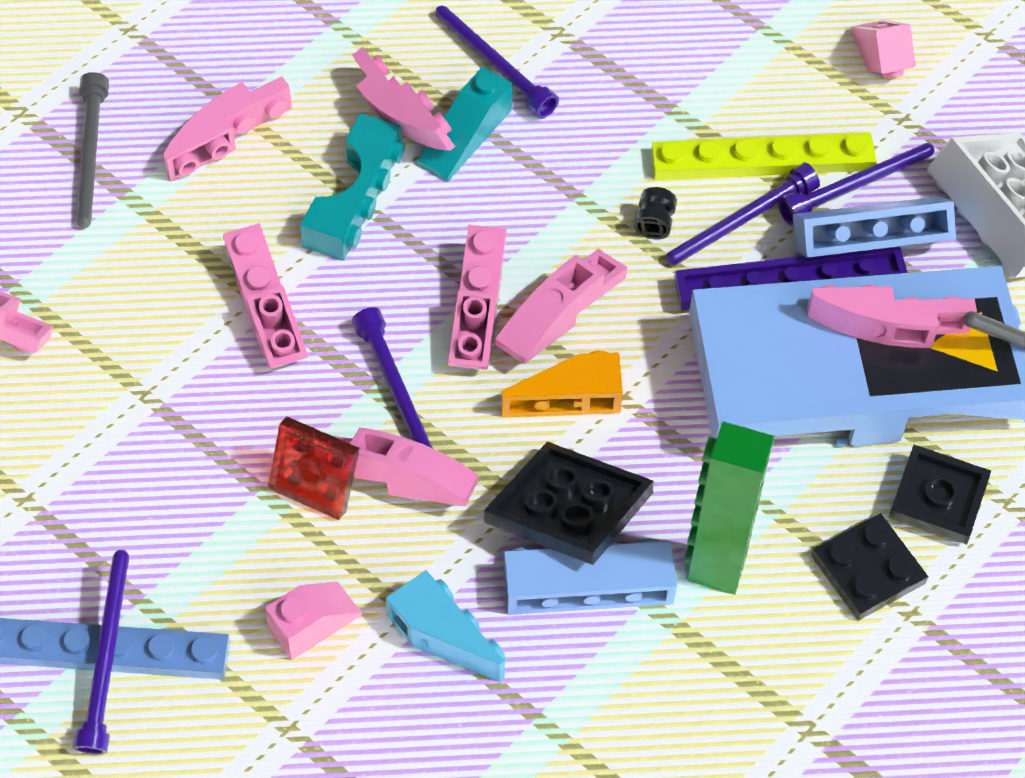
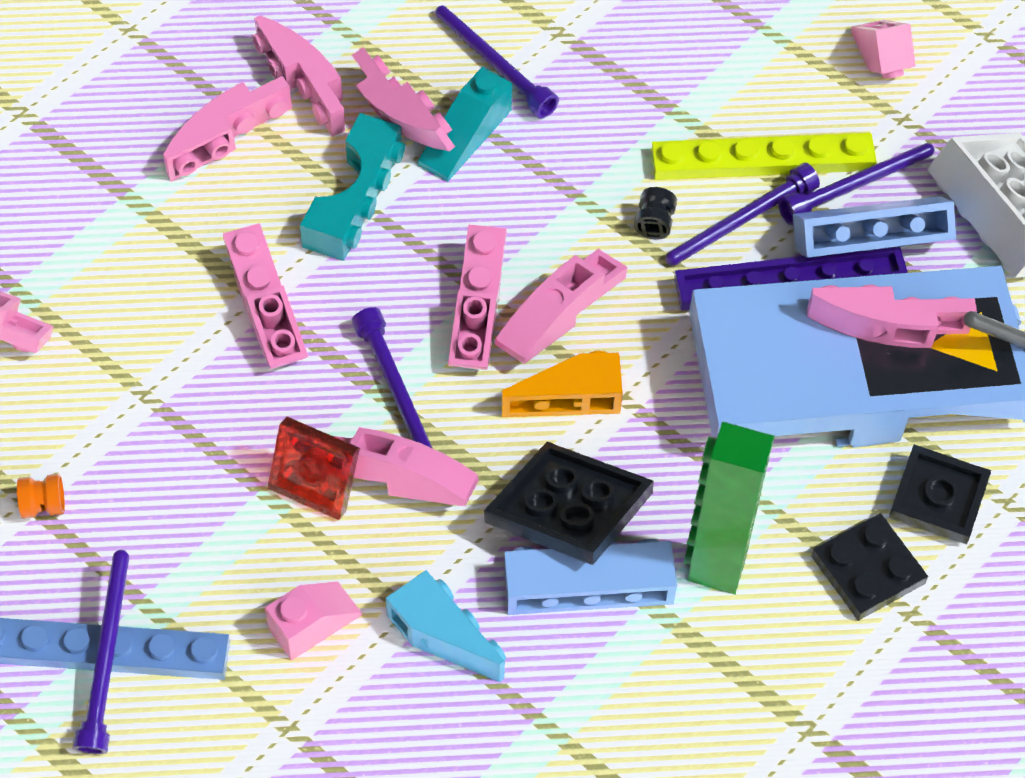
dark grey piece [76,72,109,229] -> none
none -> orange wheel [17,474,65,519]
none -> bright pink slope [252,15,346,137]

